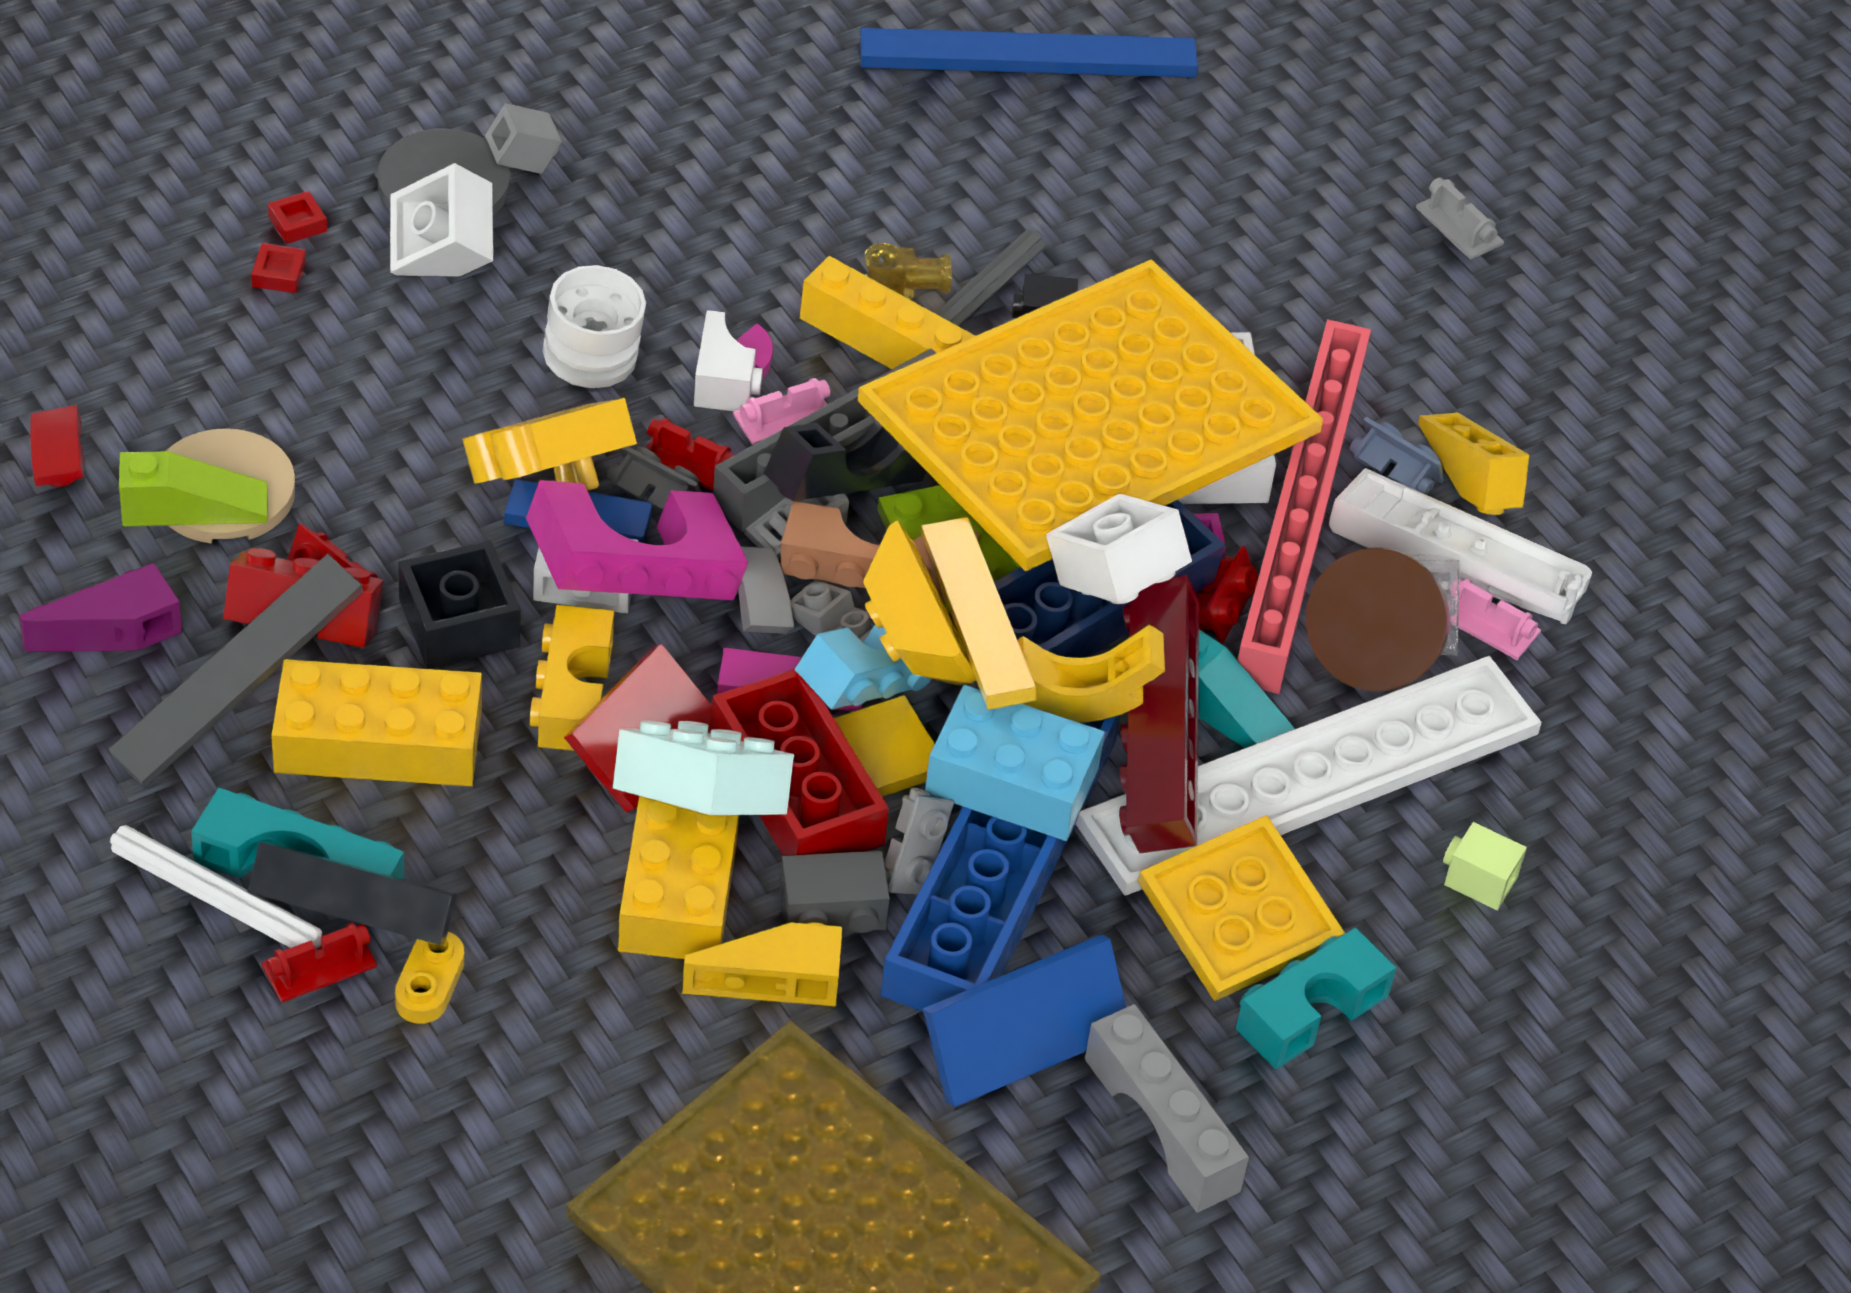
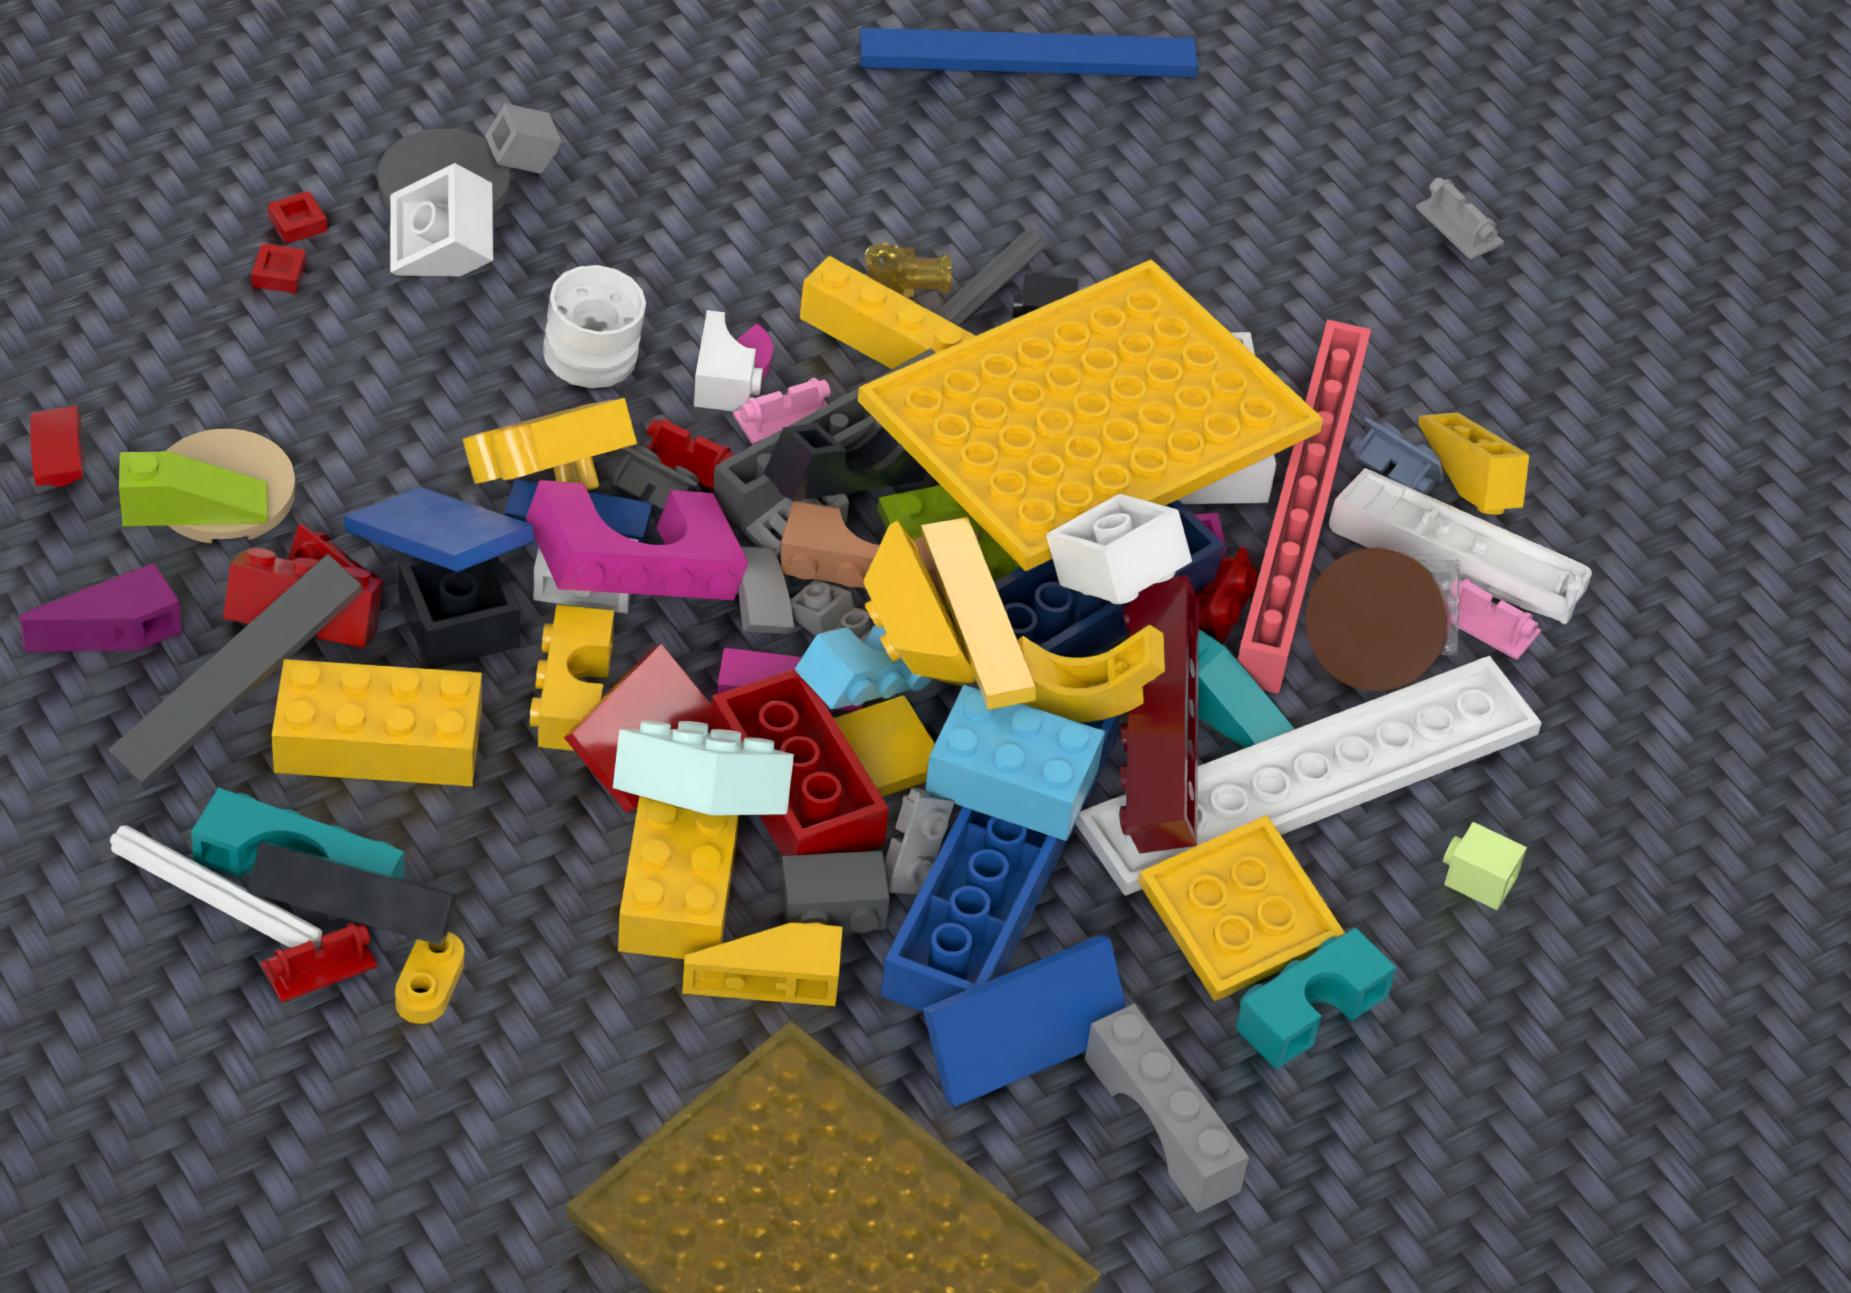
none -> blue tile [343,487,534,572]

